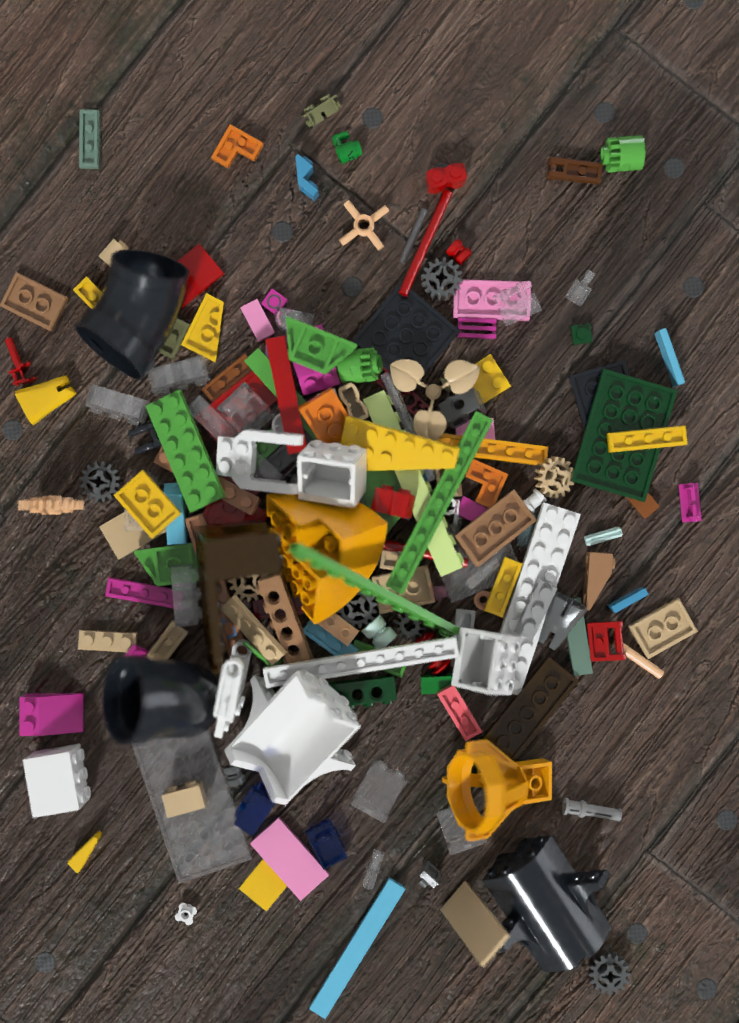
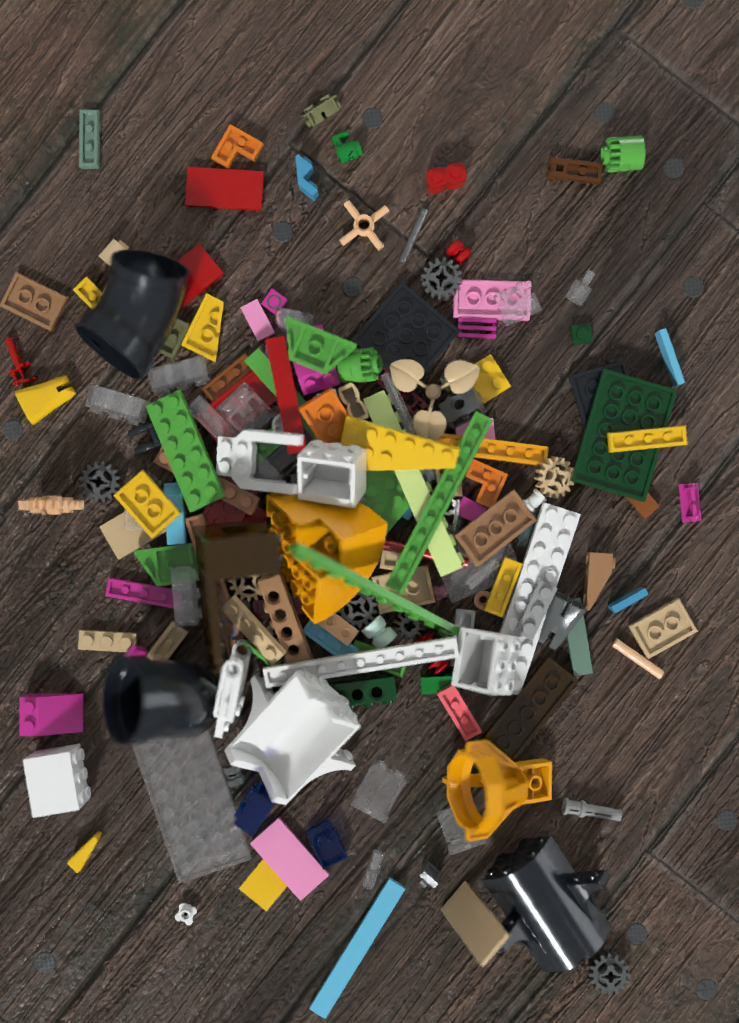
tan brick [161,780,208,818] -> none
red brick [371,484,416,519] -> none
red piece [398,190,453,296] -> none
light aqua axle [584,526,623,546] -> none
red plate [587,620,627,662] -> none
none -> red tile [185,167,264,211]

